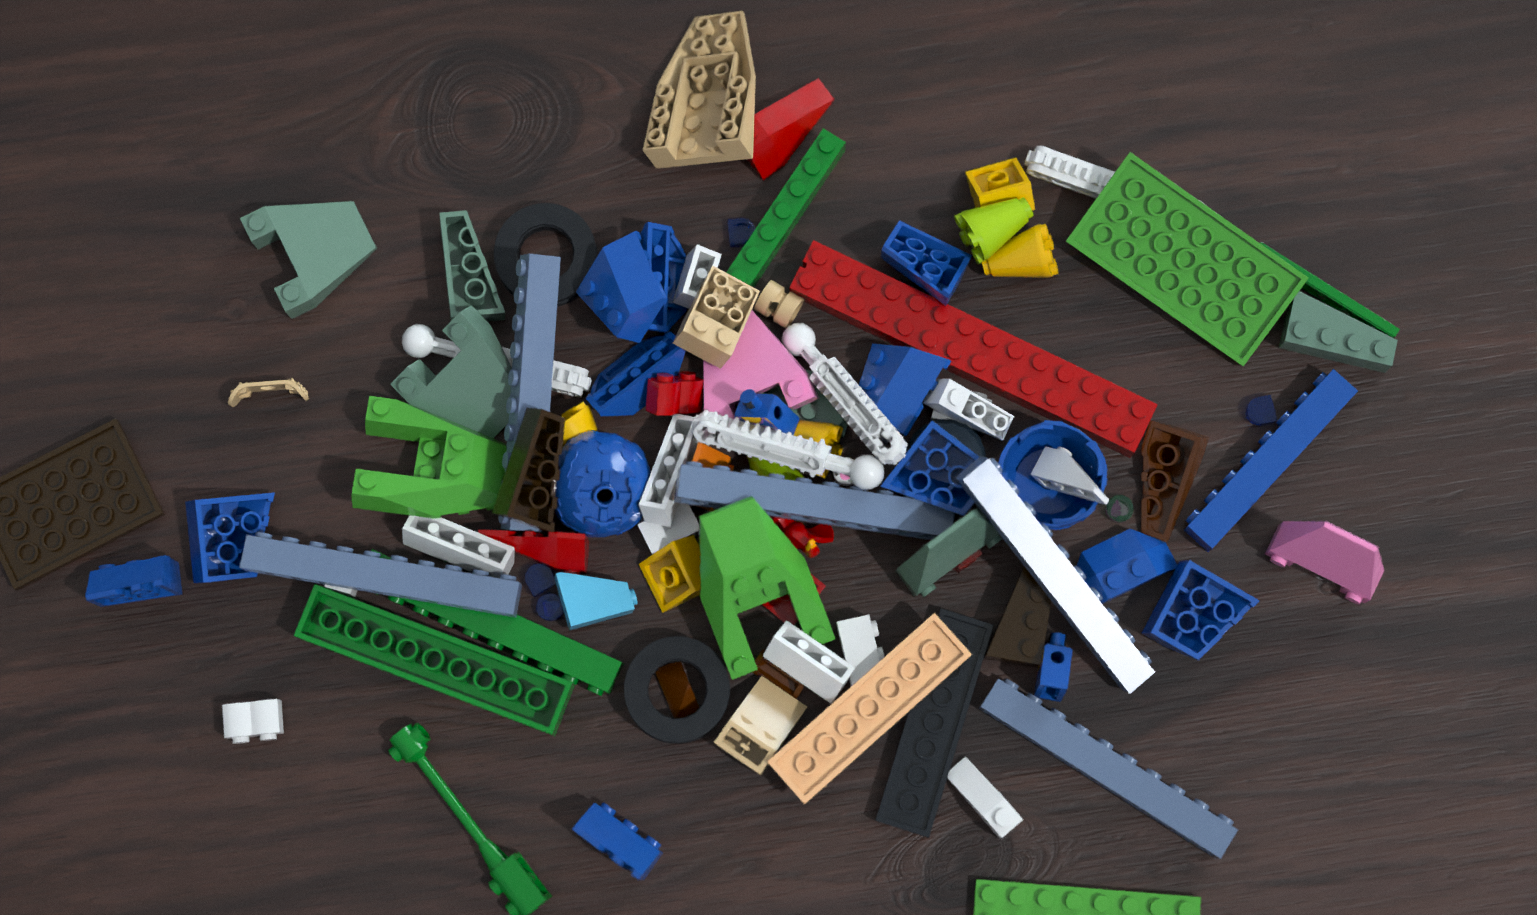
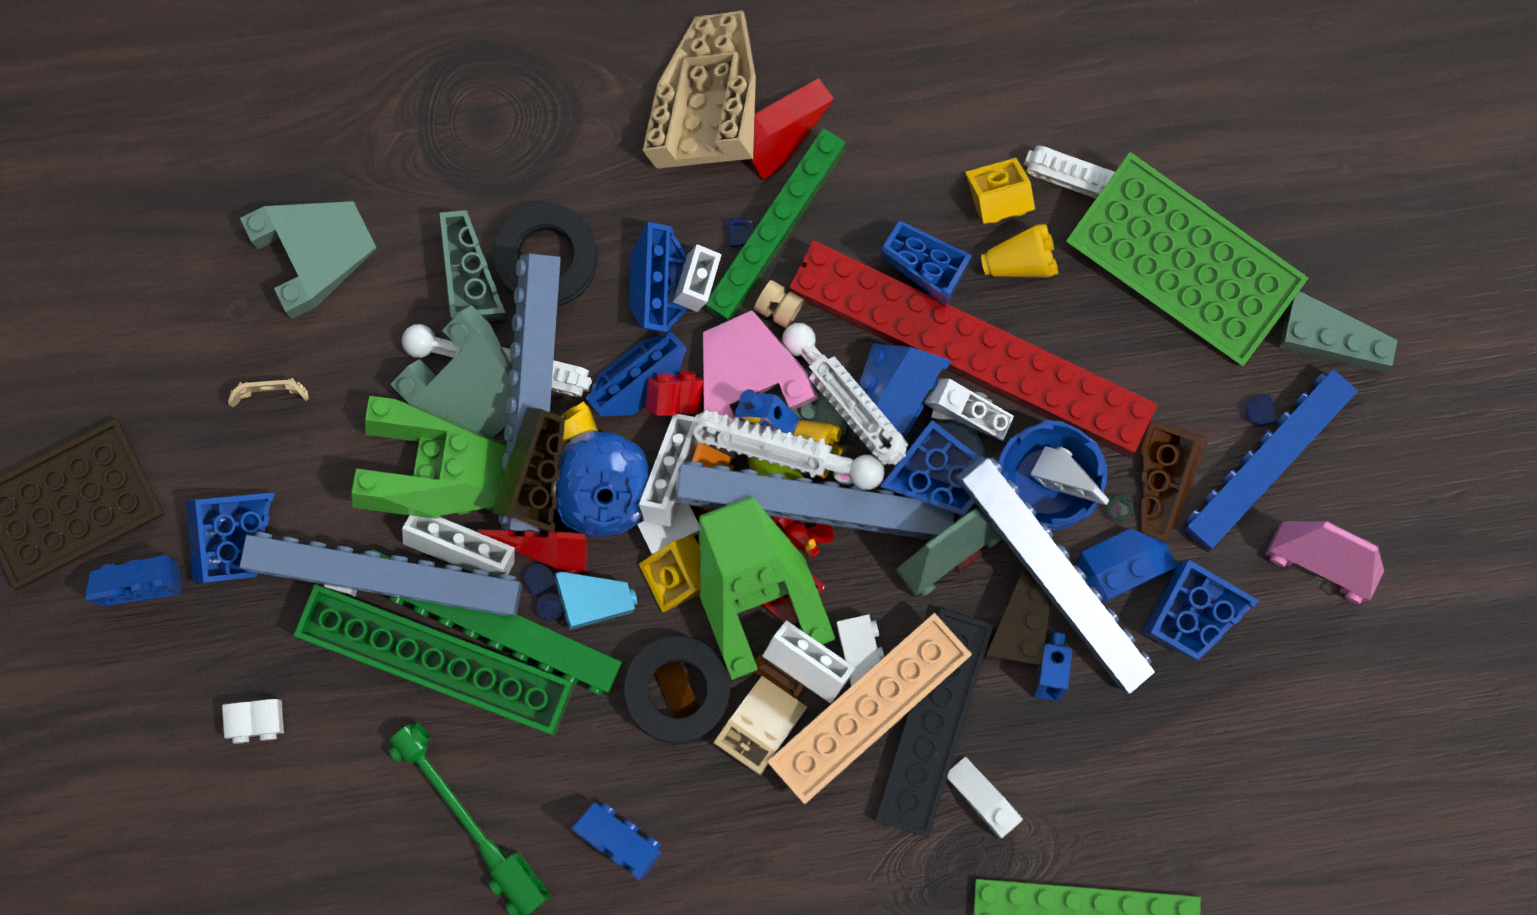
blue wedge [576,231,667,343] -> none
tan slope [673,265,760,369] -> none
lime cone [954,197,1033,264] -> none
sand blue brick [979,678,1238,859] -> none
green tile [1260,242,1400,338] -> none

